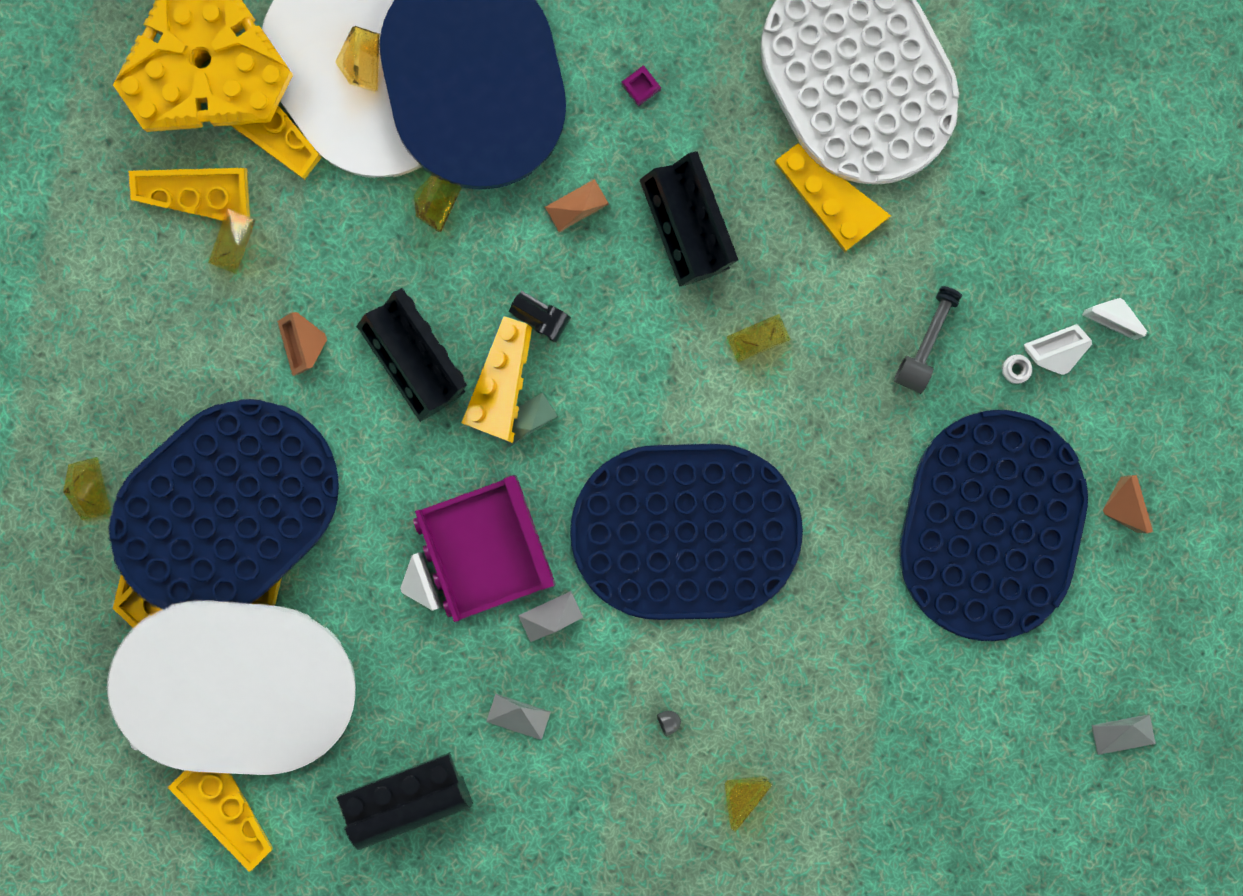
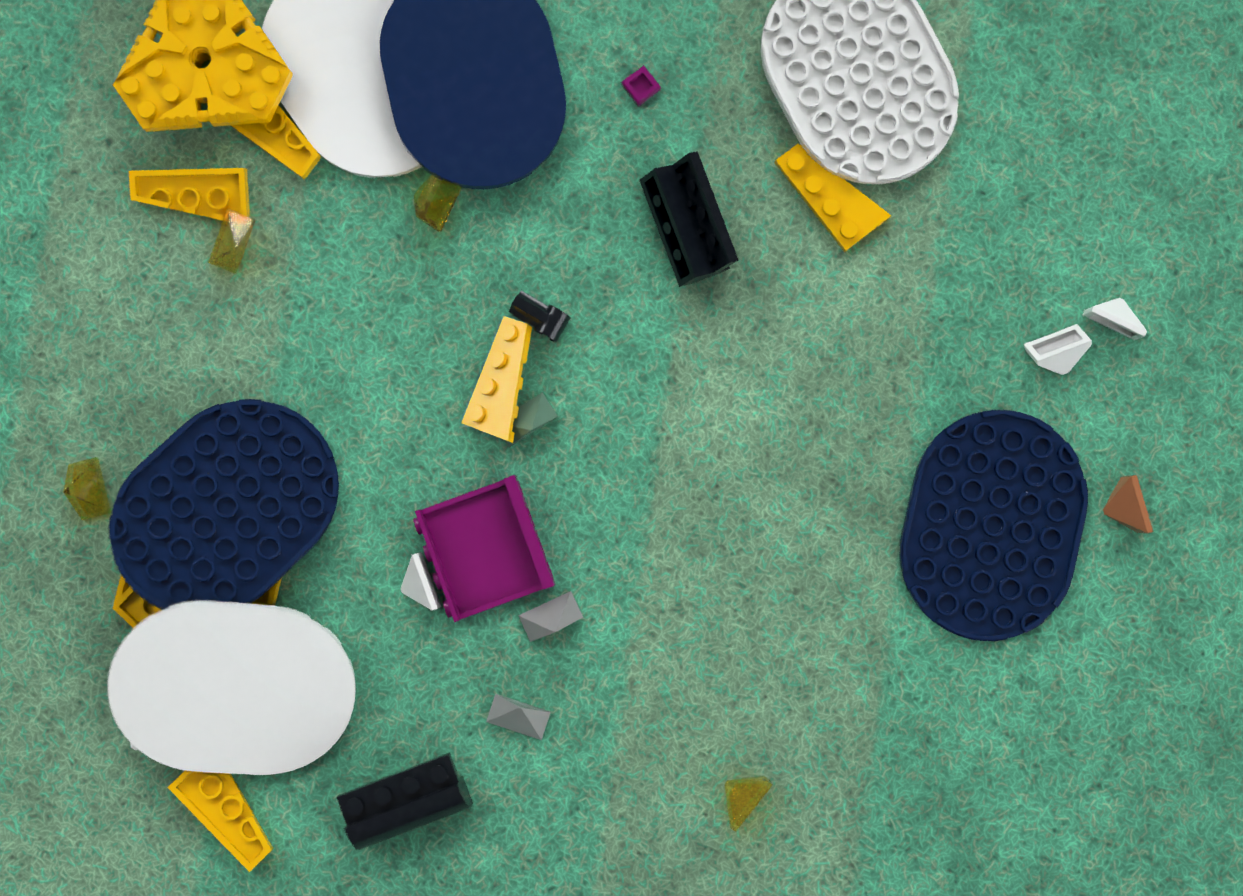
nougat slope [277,312,327,376] -> none
clear yellow slope [335,26,380,91] -> none
black brick [356,288,467,422] -> none
nougat slope [545,179,609,232] -> none
dark blue tile [570,444,803,620] -> none
dark grey hinge [657,711,681,736] -> none
clear yellow slope [726,314,791,363] -> none
dark grey piece [894,286,962,394] -> none
white plate [1002,355,1032,384] -> none
light grey slope [1091,714,1156,755] -> none

